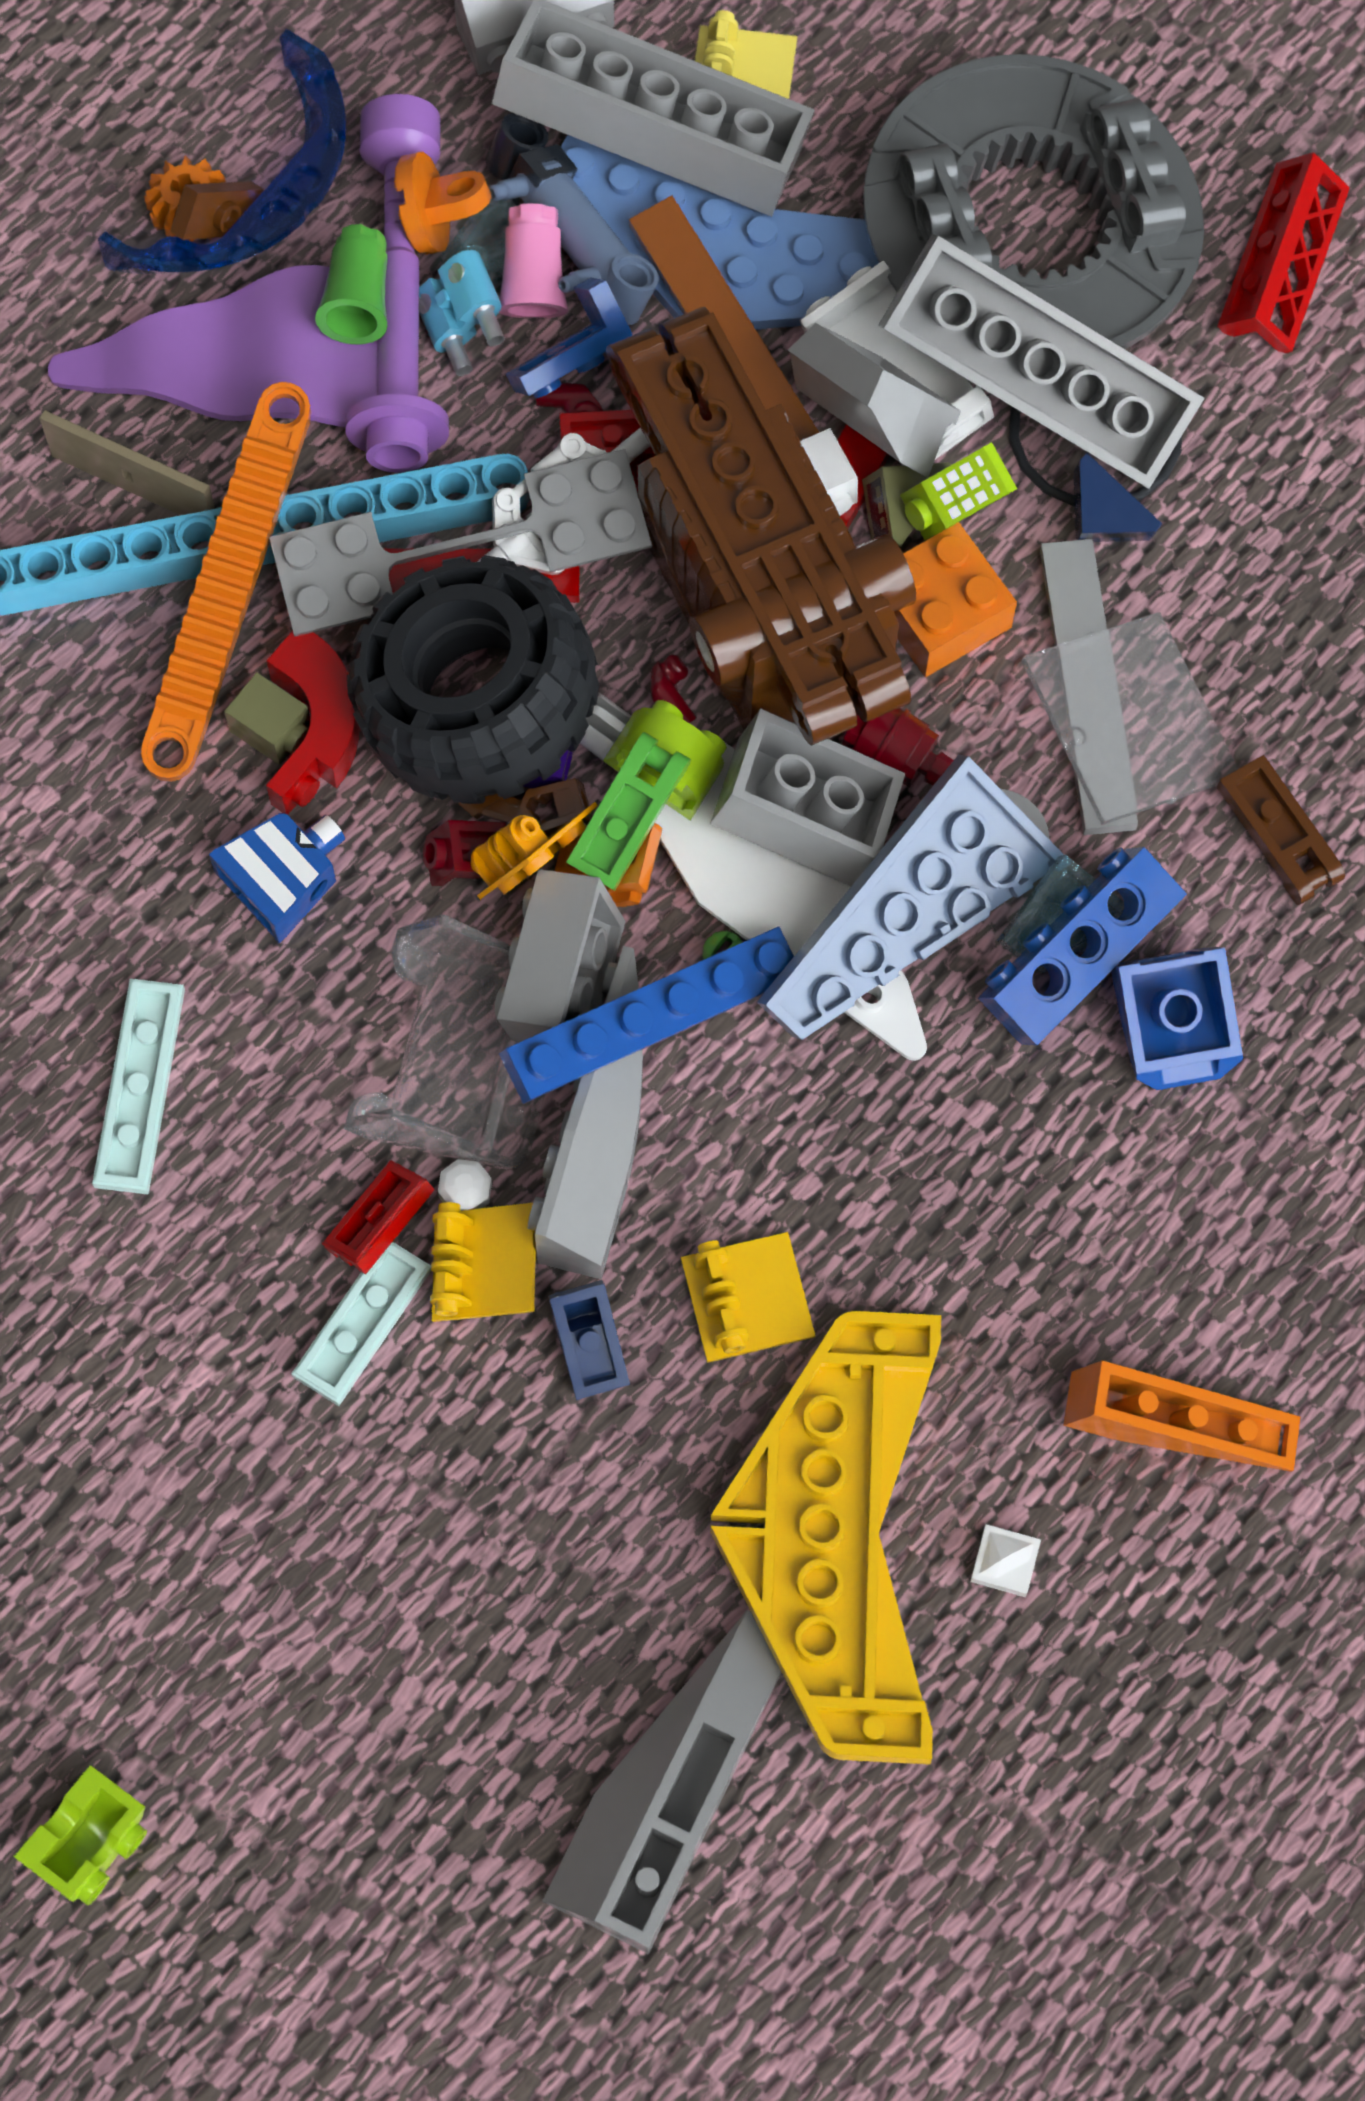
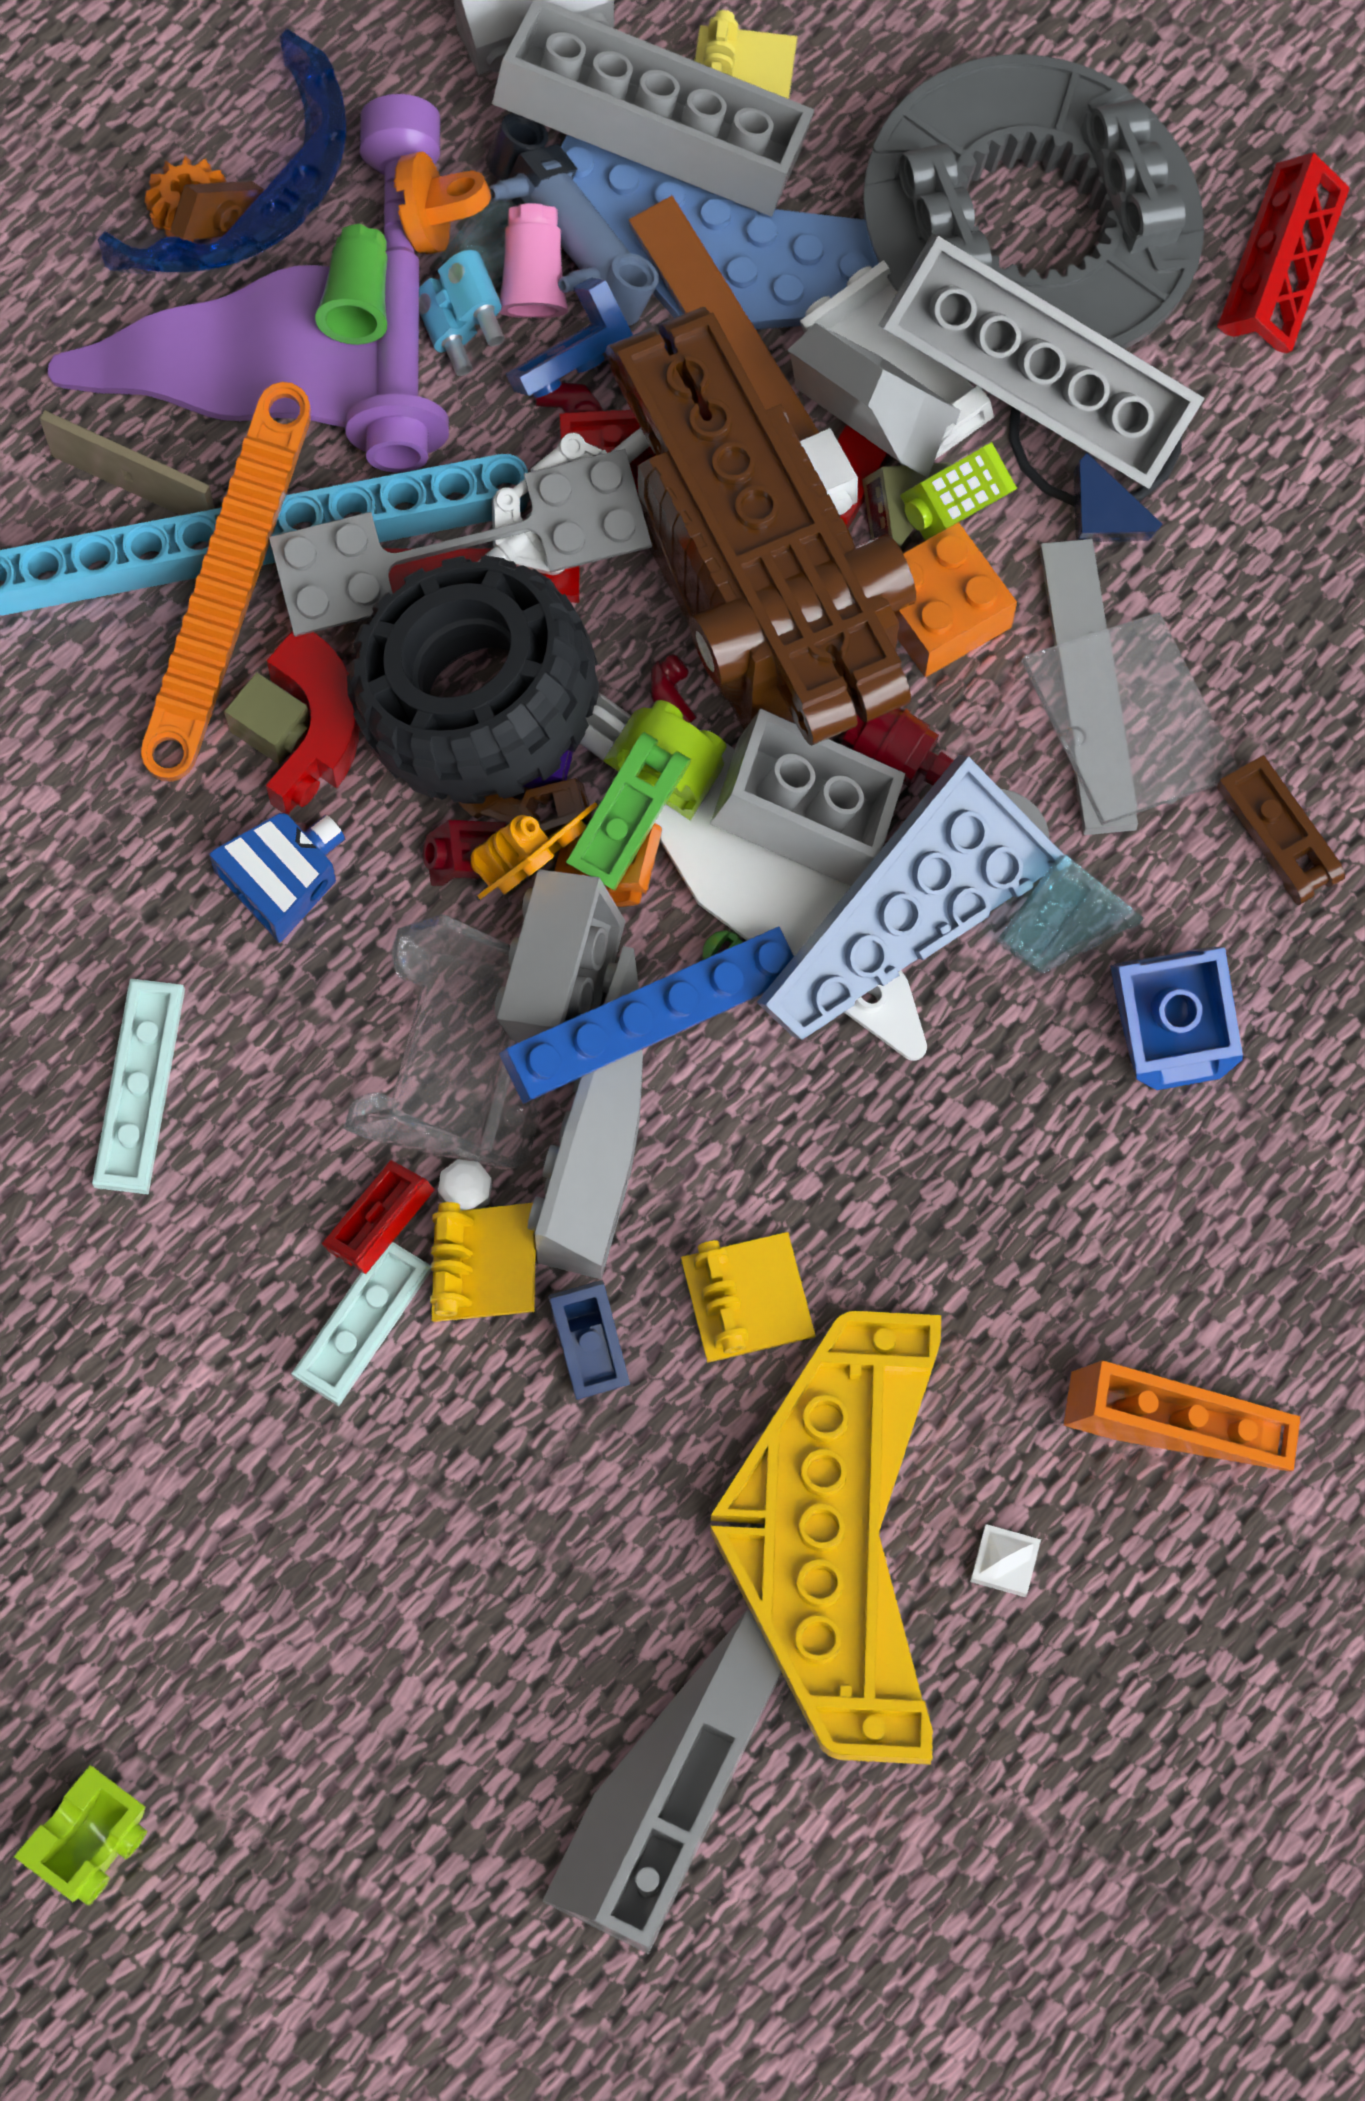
brick [978,847,1187,1046] -> none

